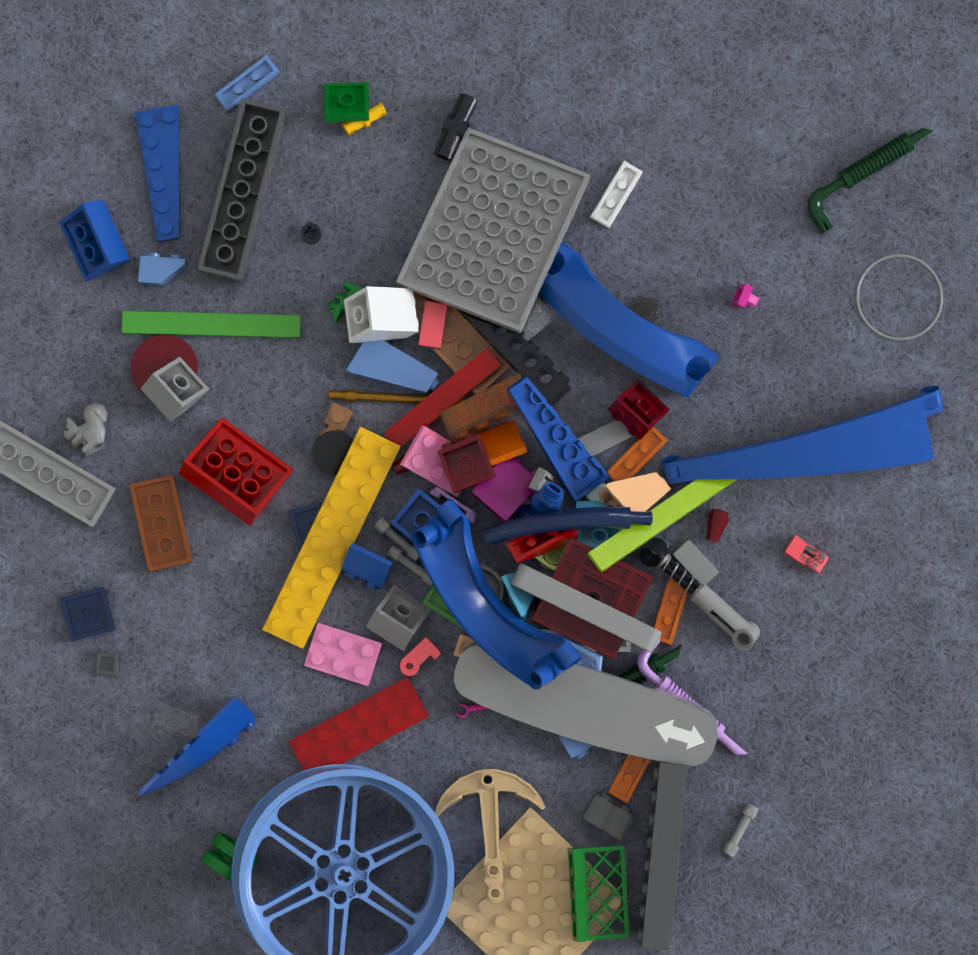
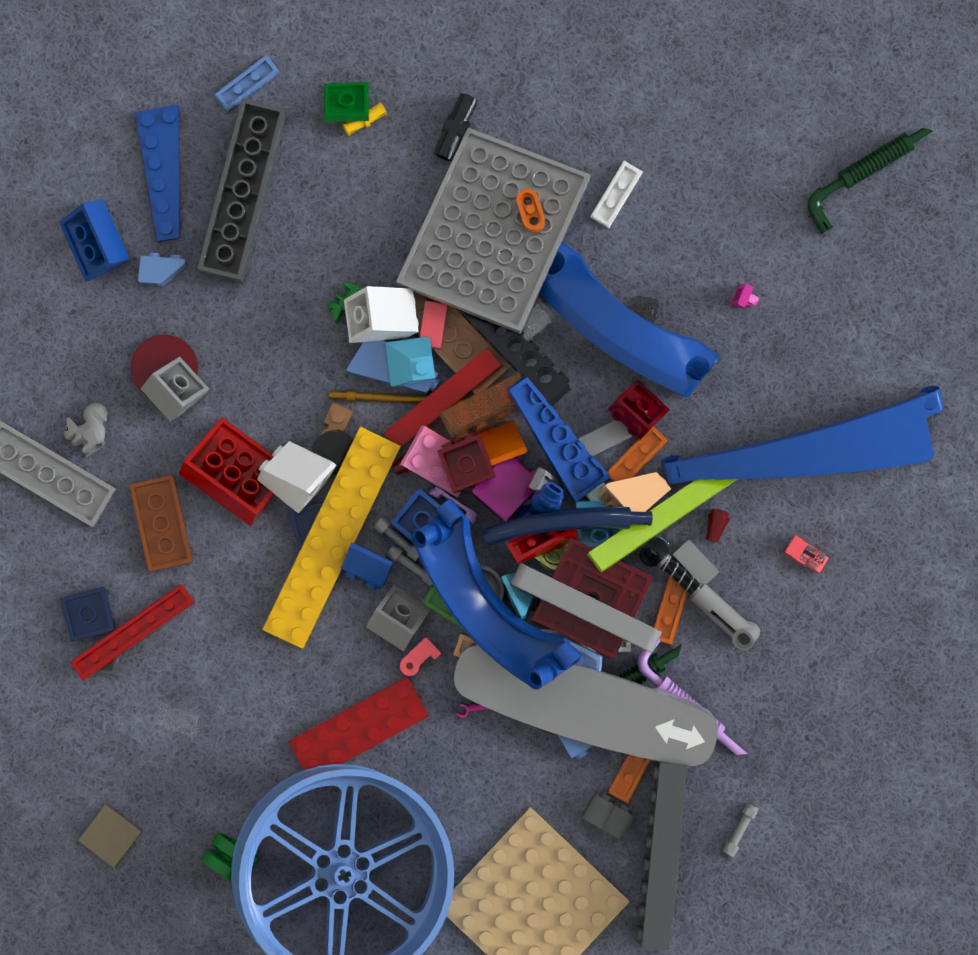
bright green tile [121,311,301,338] -> none
blue wedge [138,697,257,795] -> none
black bush [301,223,321,244] -> none
bright pink plate [304,623,382,686] -> none
tan piece [435,769,546,904] -> none
green fence [568,845,629,942] -> none
light grey piece [856,254,943,341] -> none
none -> red tile [70,584,195,681]
none -> dark tan tile [78,804,142,868]
none -> white slope [257,441,336,514]
none -> medium azure slope [385,337,436,387]
none -> orange plate [516,189,545,233]

